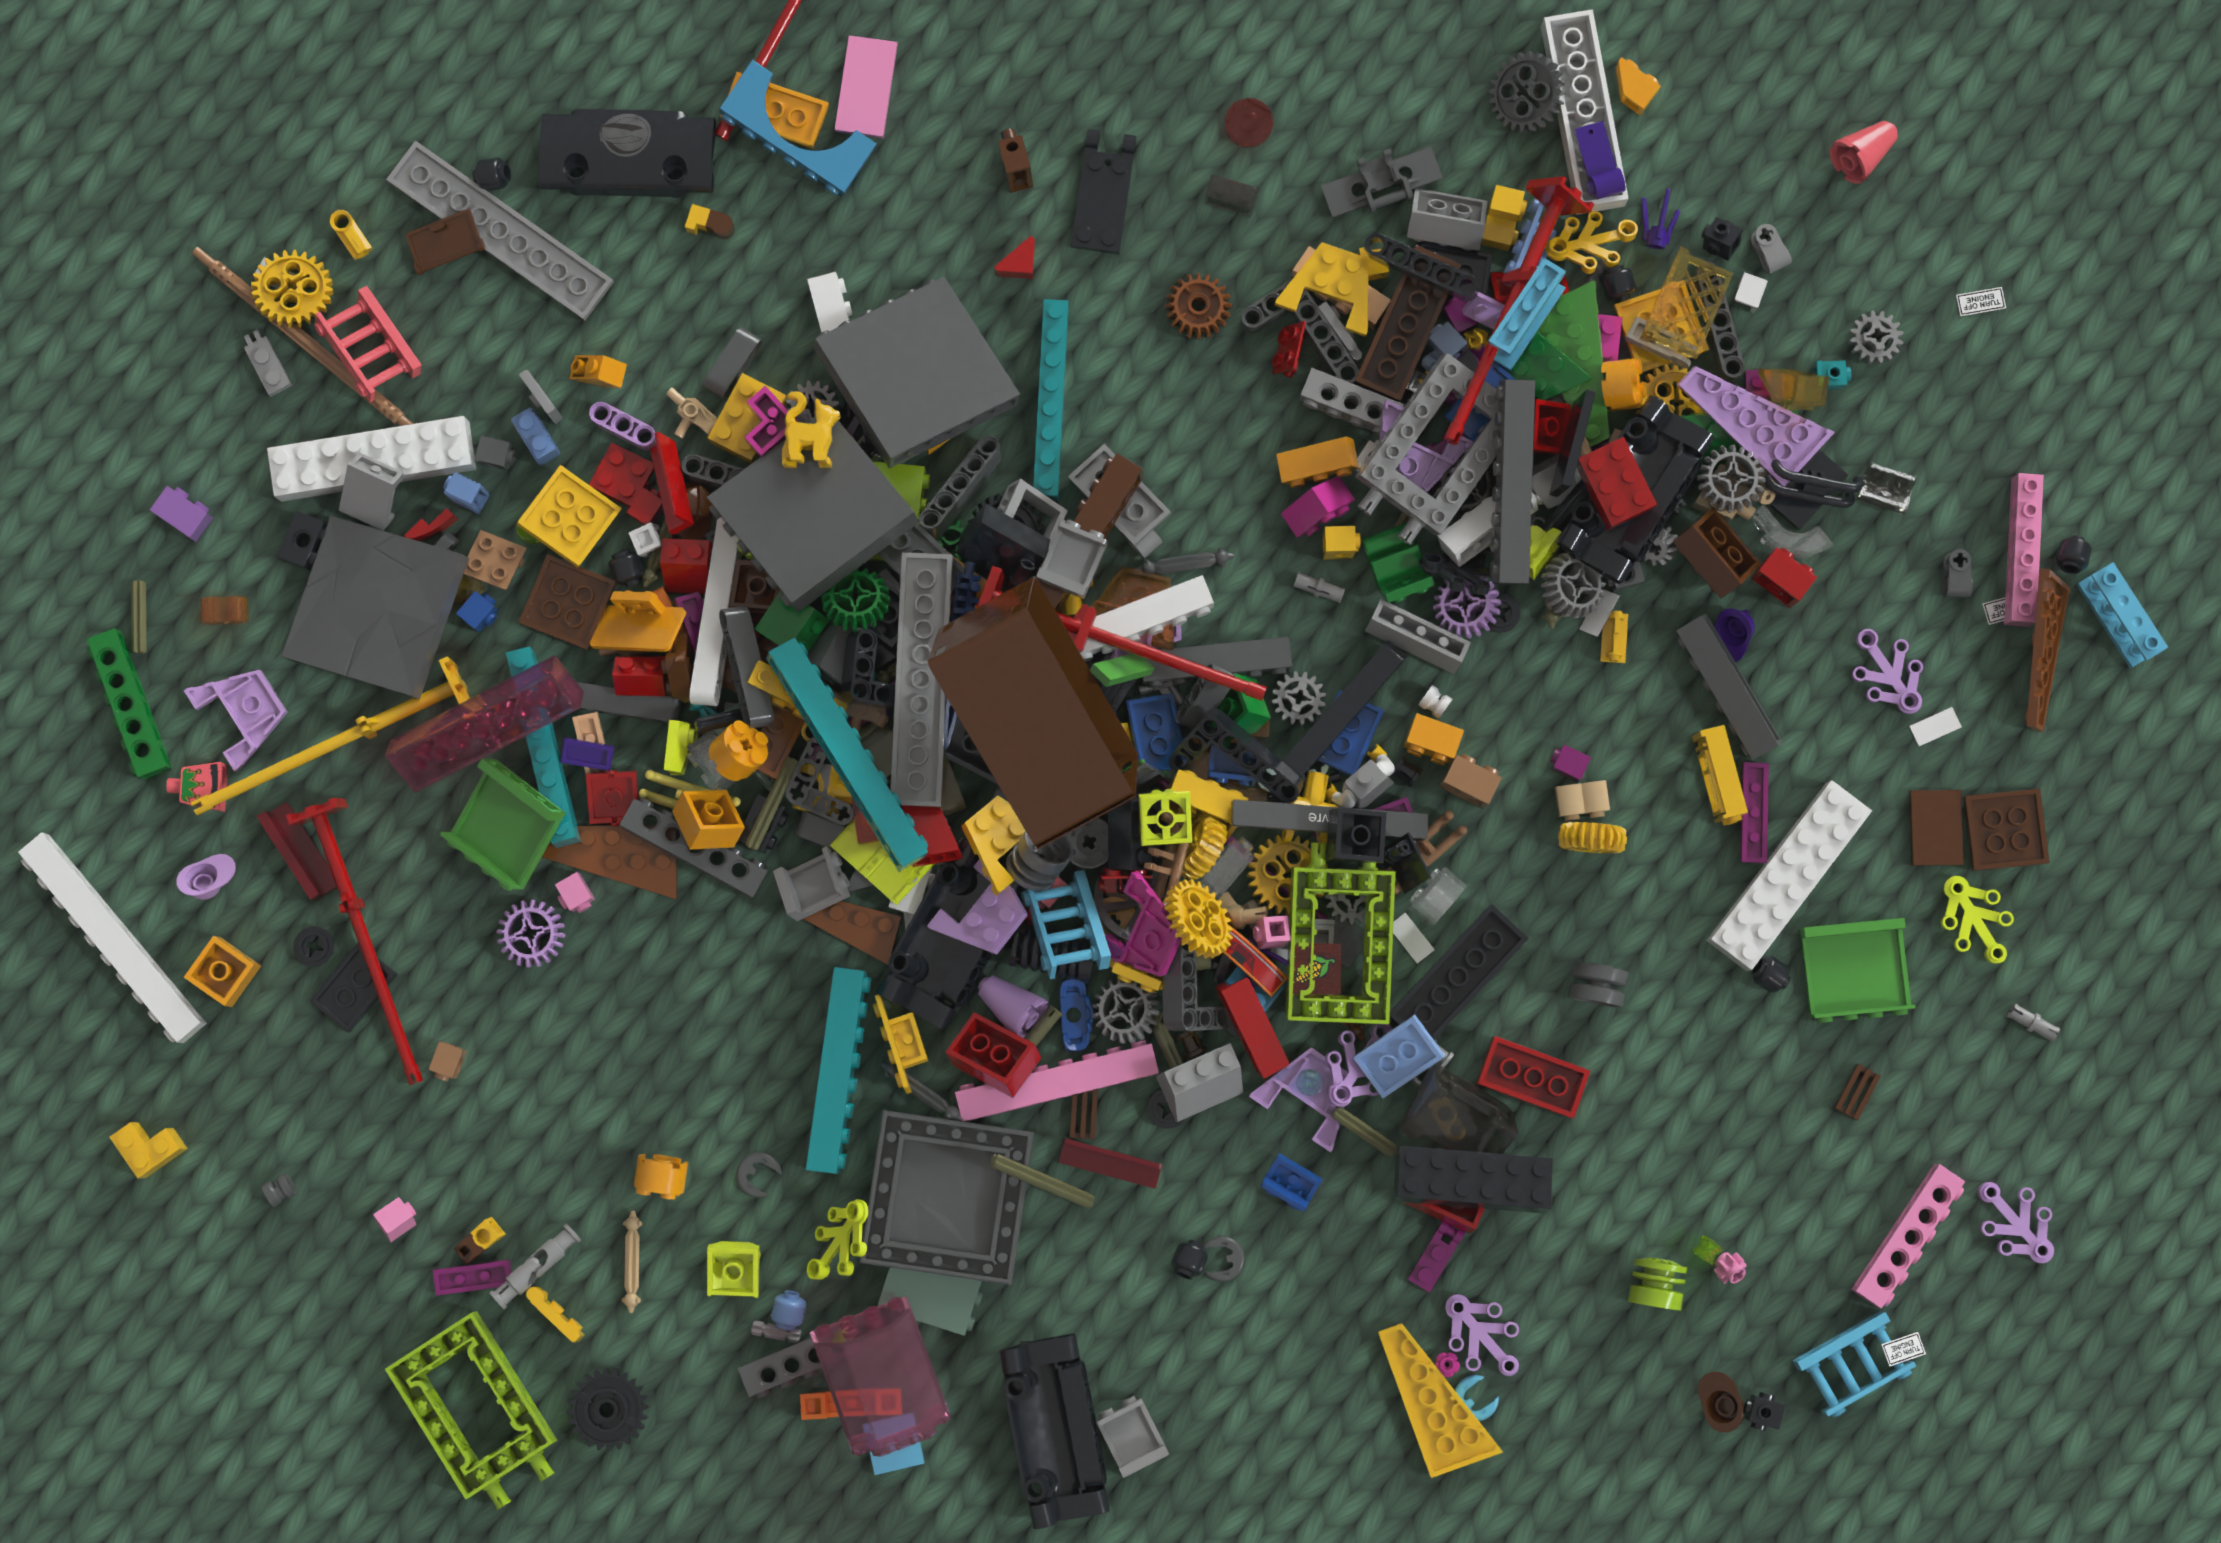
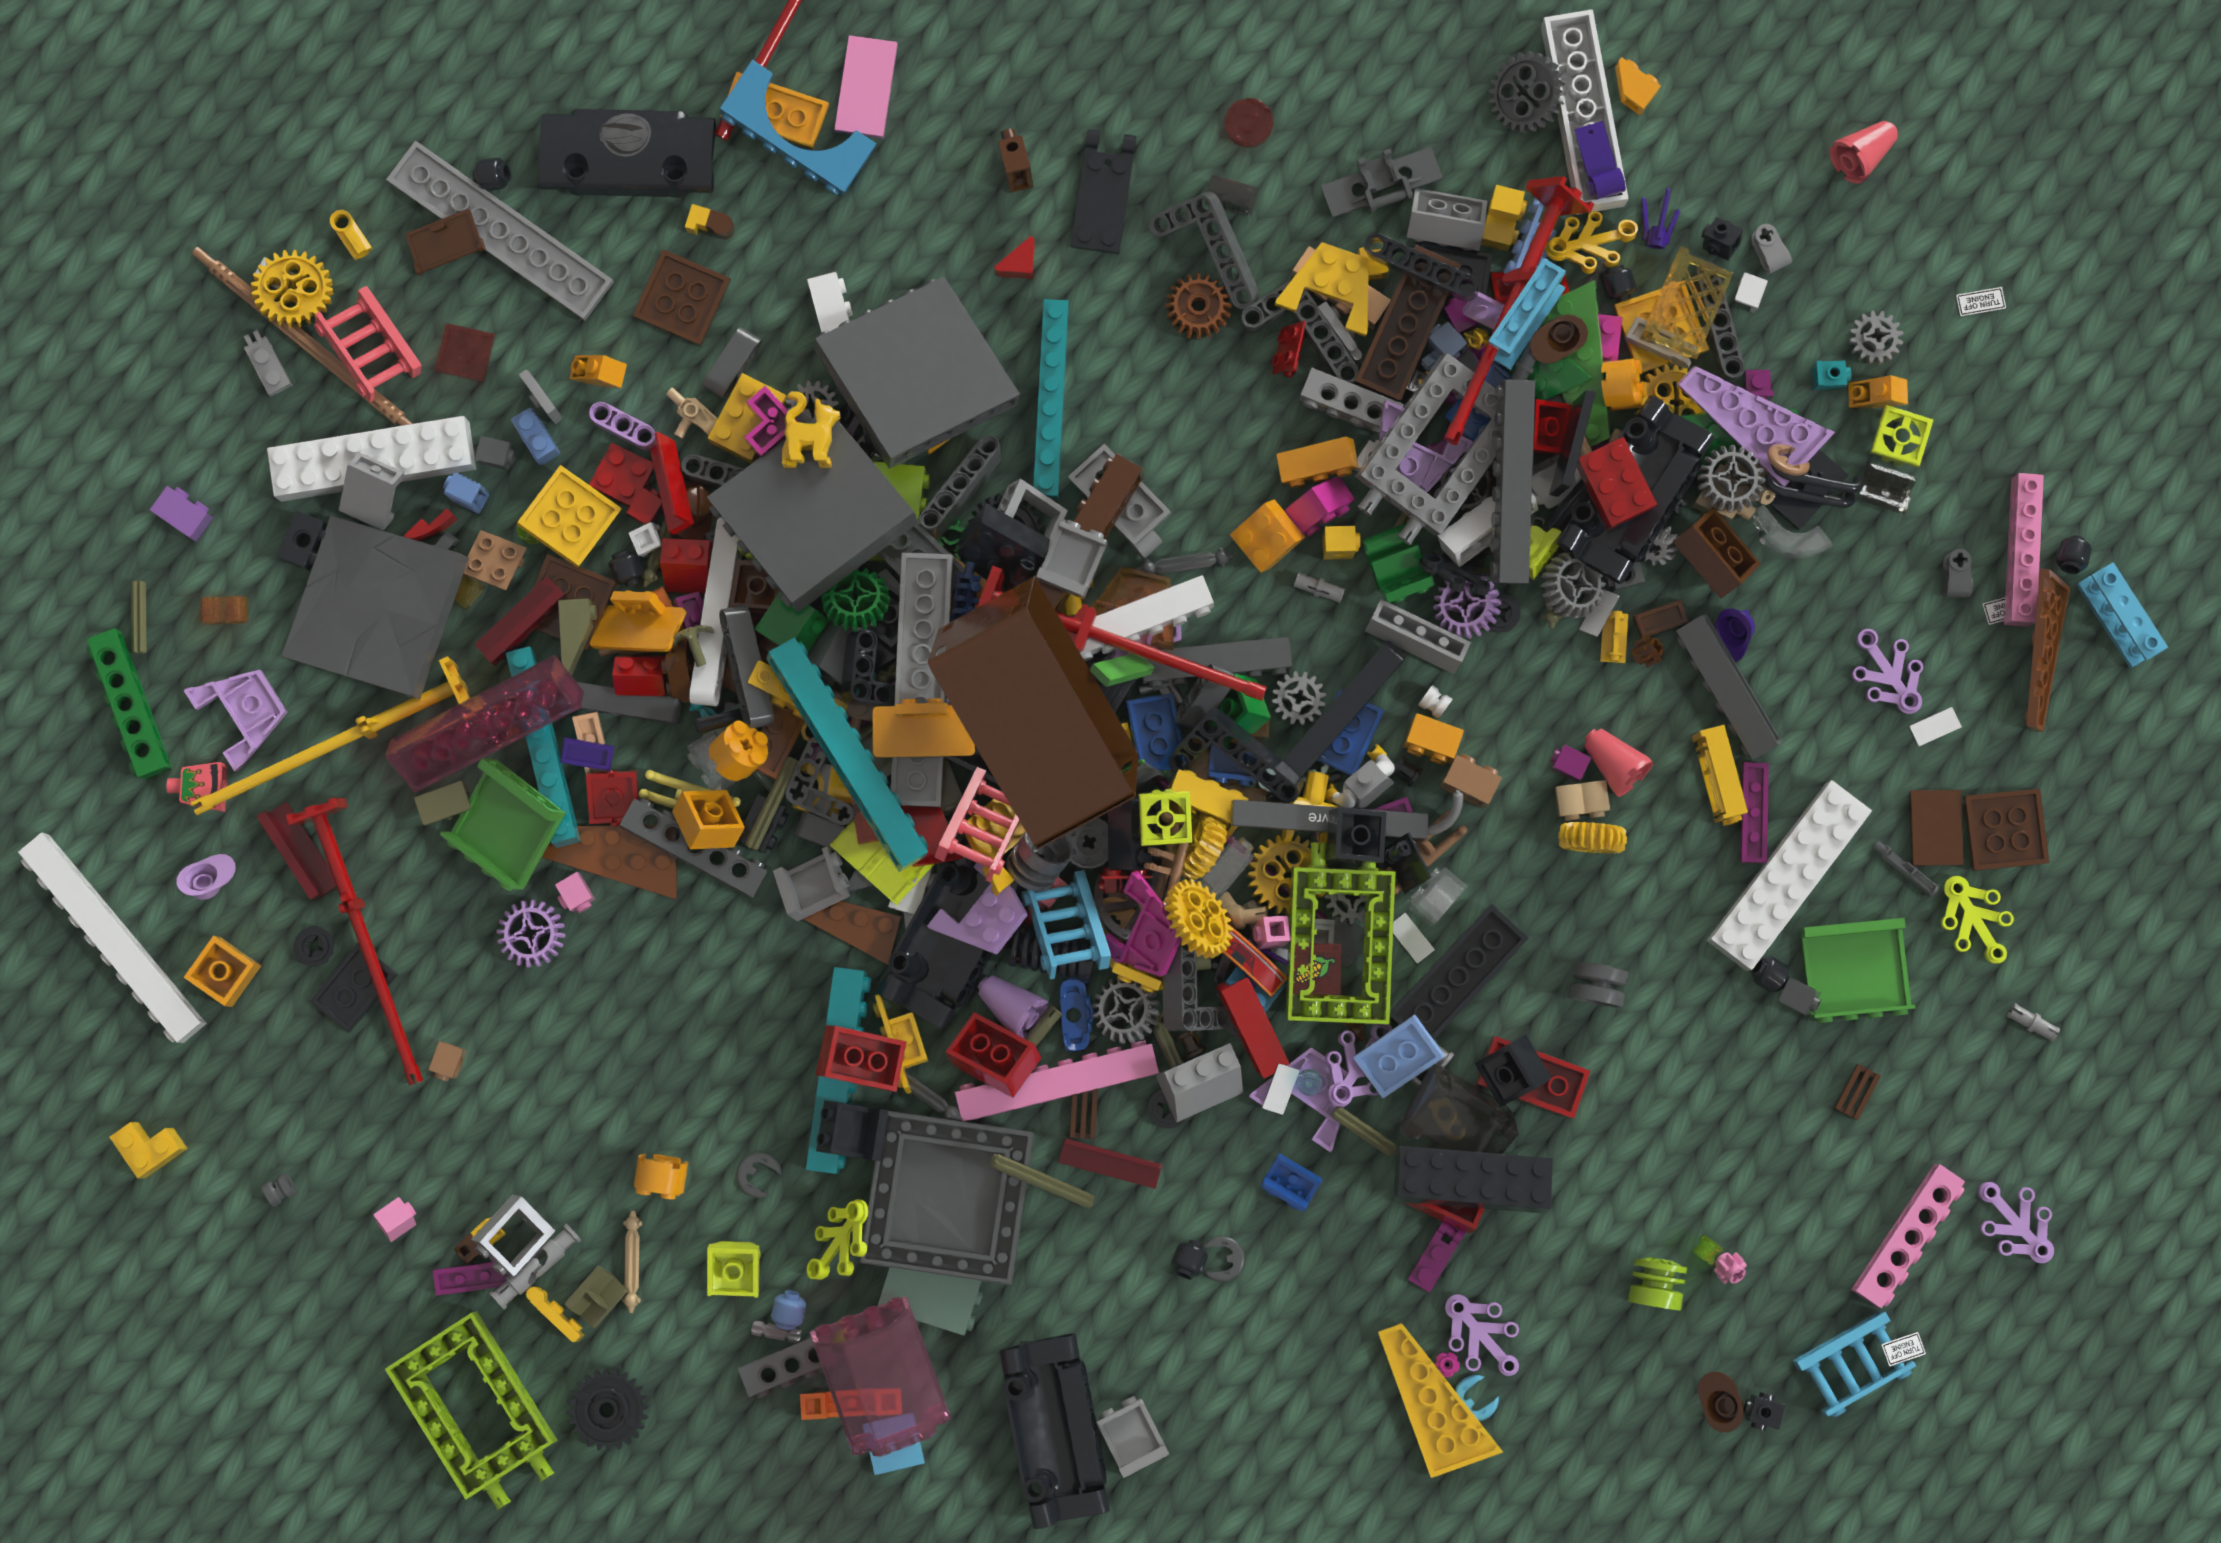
blue brick [456,591,499,633] -> none
neon yellow slope [664,720,699,776] -> none
red brick [1750,547,1817,608] -> none
clear yellow slope [1758,368,1829,410] -> none
none -> olive panel [414,781,471,826]
none -> clear red tile [435,323,496,383]
none -> light grey window [471,1195,555,1276]
none -> dark red panel [475,577,568,666]
none -> olive slope [558,598,597,678]
none -> olive panel [565,1265,627,1328]
none -> reddish brown plate [632,249,731,346]
none -> olive plant [673,625,714,667]
none -> red brick [815,1025,907,1092]
none -> black panel [816,1100,888,1161]
none -> light orange bracket [873,698,975,758]
none -> coral fence [935,767,1020,882]
none -> dark grey beam [1149,192,1260,309]
none -> light orange brick [1230,499,1306,573]
none -> white sticker [1262,1064,1300,1115]
none -> light grey piece [1428,790,1463,836]
none -> black slope [1475,1034,1552,1107]
none -> dark grey pin [1510,341,1536,380]
none -> reddish brown piece [1530,315,1588,363]
none -> coral cone [1584,729,1653,797]
none -> reddish brown gear [1632,635,1664,668]
none -> reddish brown tile [1633,599,1689,638]
none -> medium nougat head [1767,444,1810,476]
none -> dark grey brick [1778,978,1821,1015]
none -> light orange slope [1848,375,1908,408]
none -> neon yellow piece [1870,405,1933,468]
none -> dark grey piece [1872,840,1939,897]

